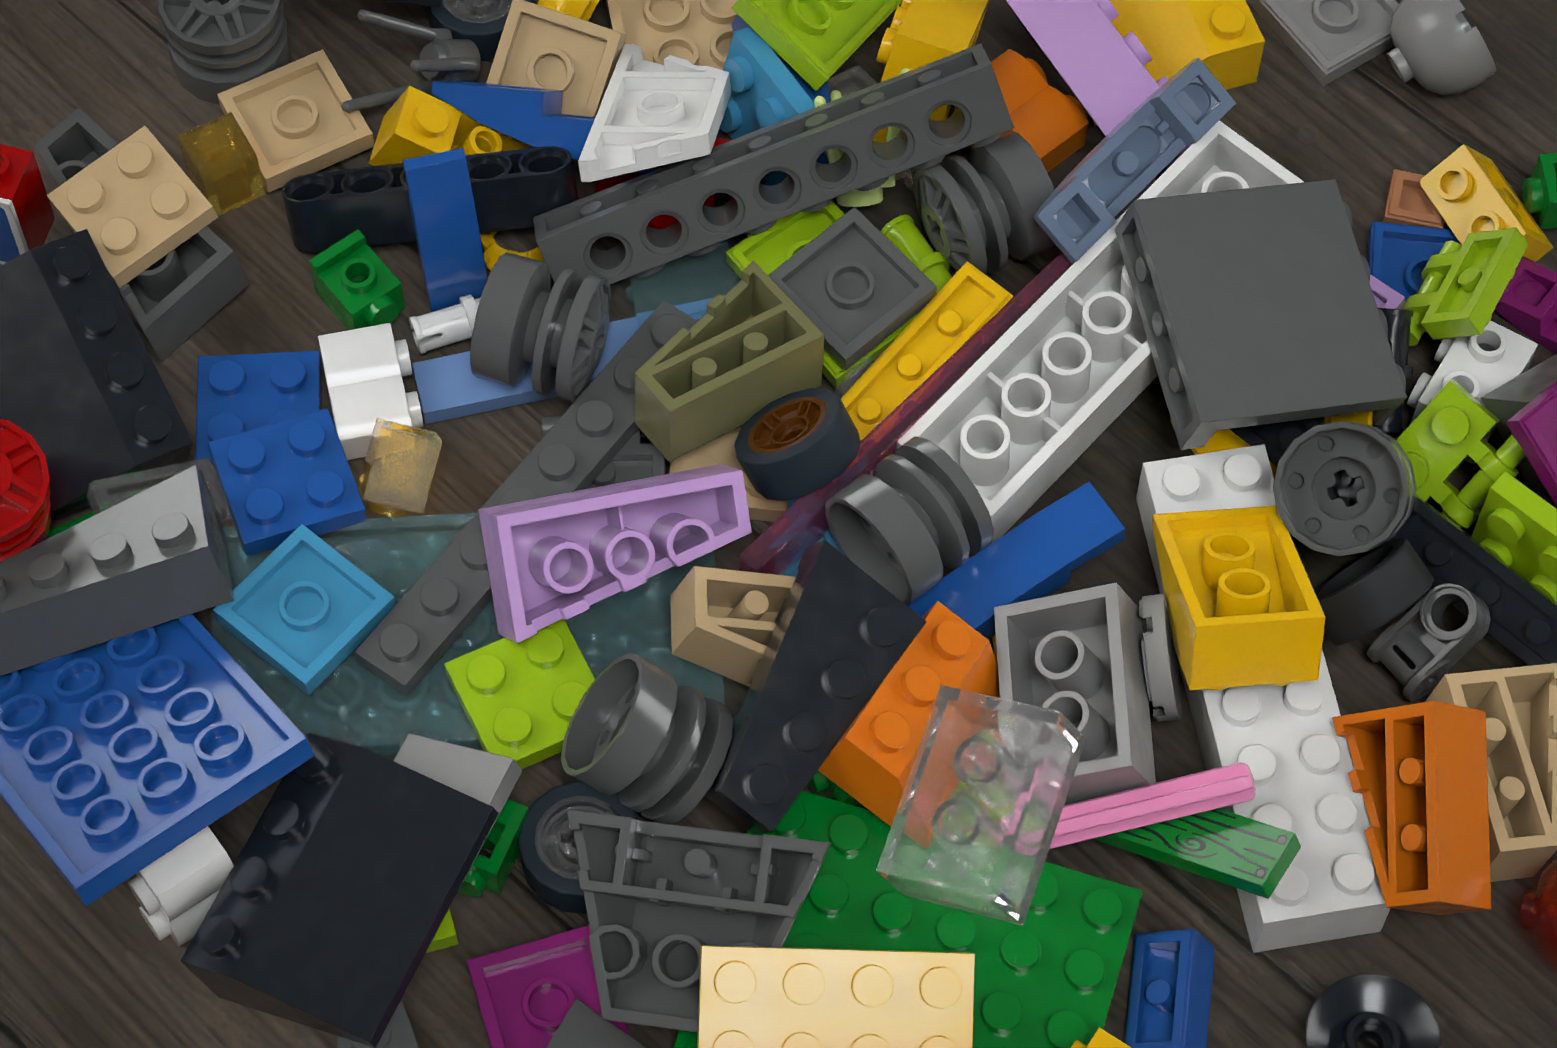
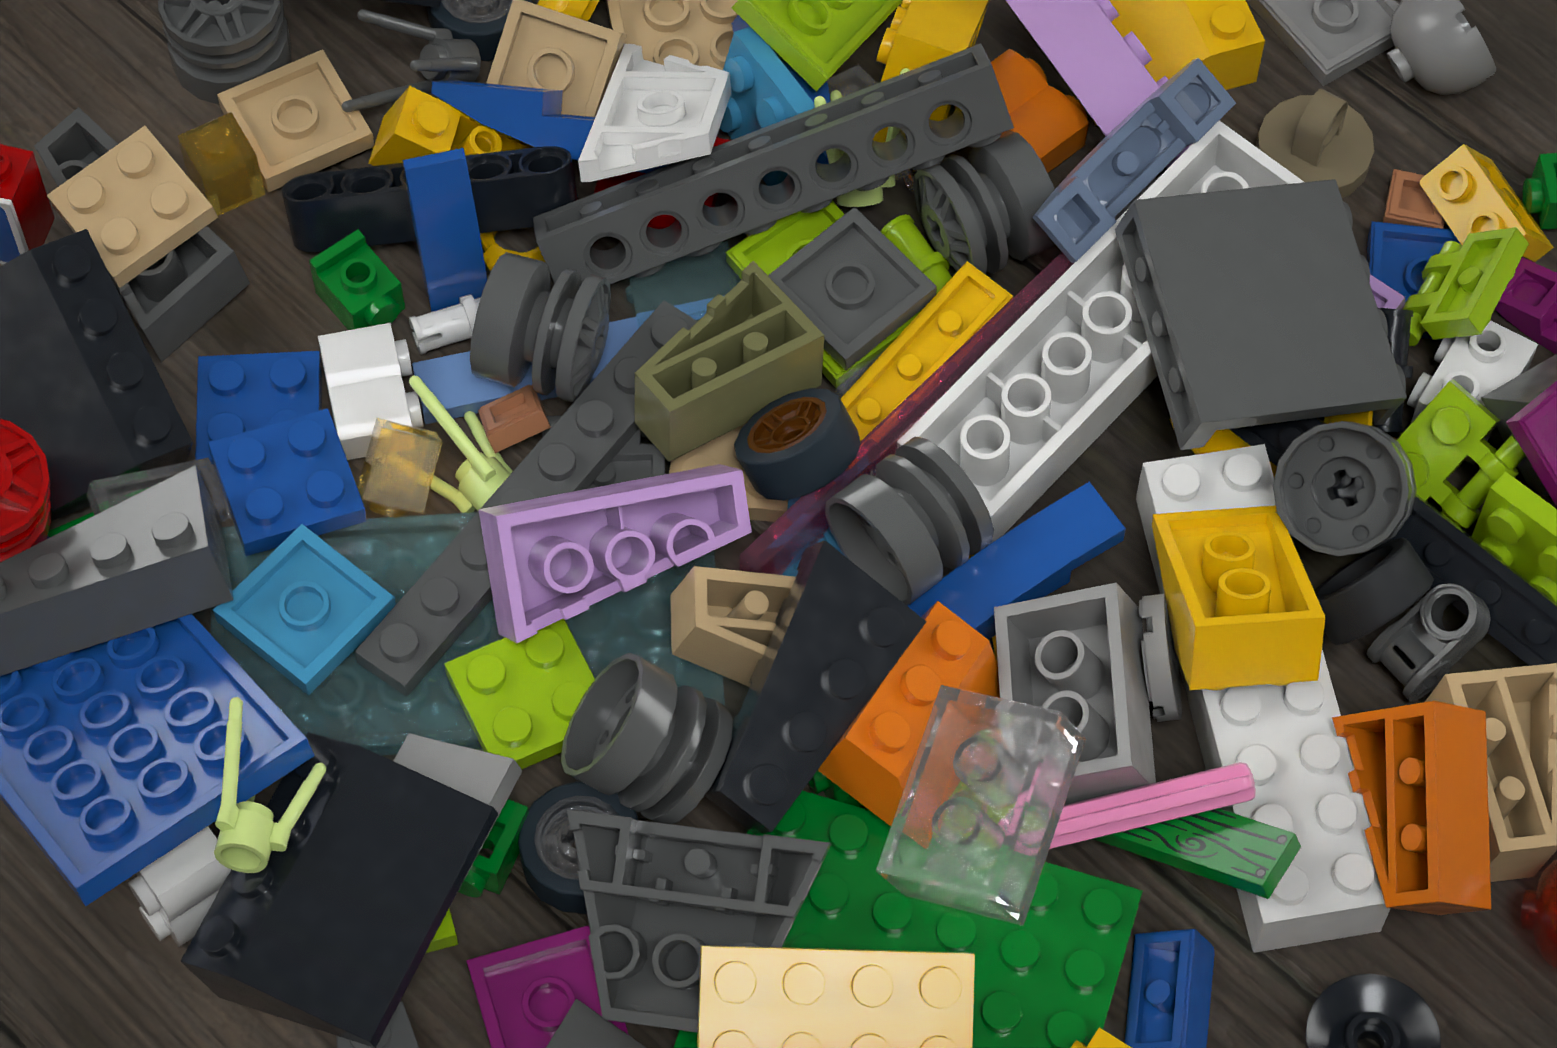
none -> yellowish green plant [214,697,326,873]
none -> yellowish green plant [386,375,513,517]
none -> nougat tile [478,384,551,453]
none -> dark tan tile [1255,88,1374,198]

